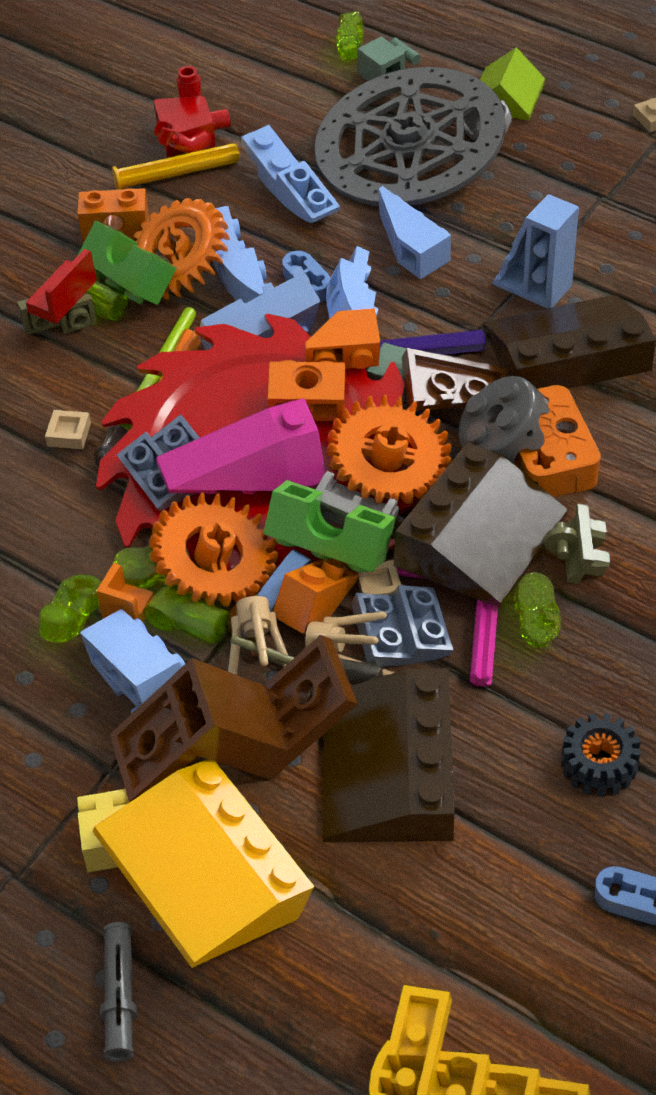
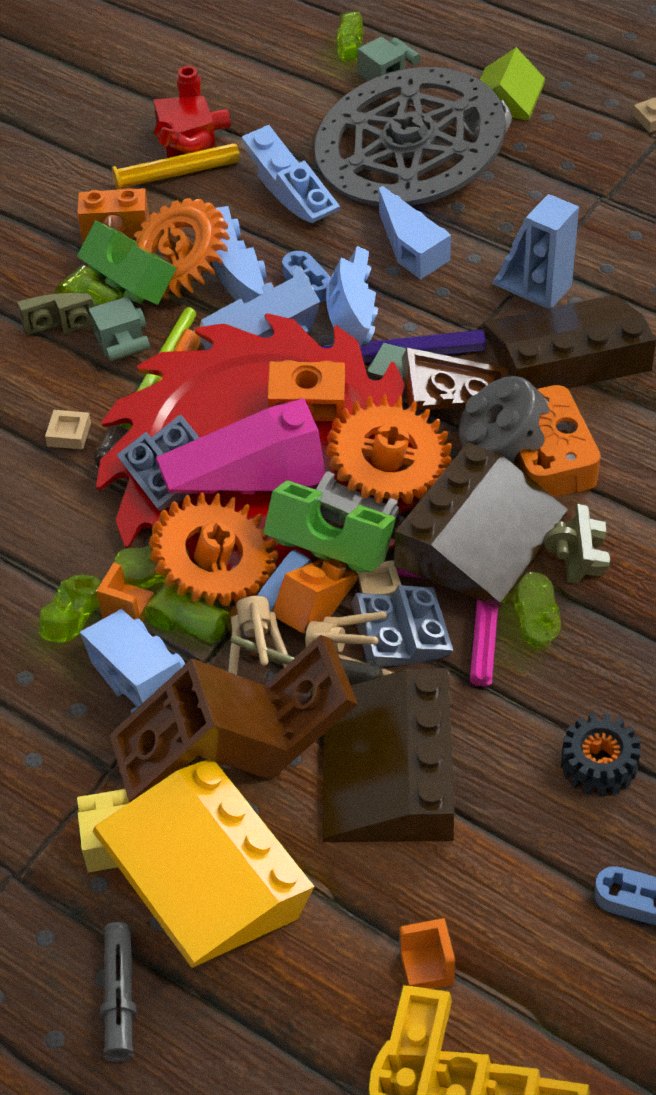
red panel [26,249,97,324] -> none
orange slope [305,308,381,369] -> none
none -> sand green brick [89,296,150,362]
none -> orange panel [399,918,455,989]

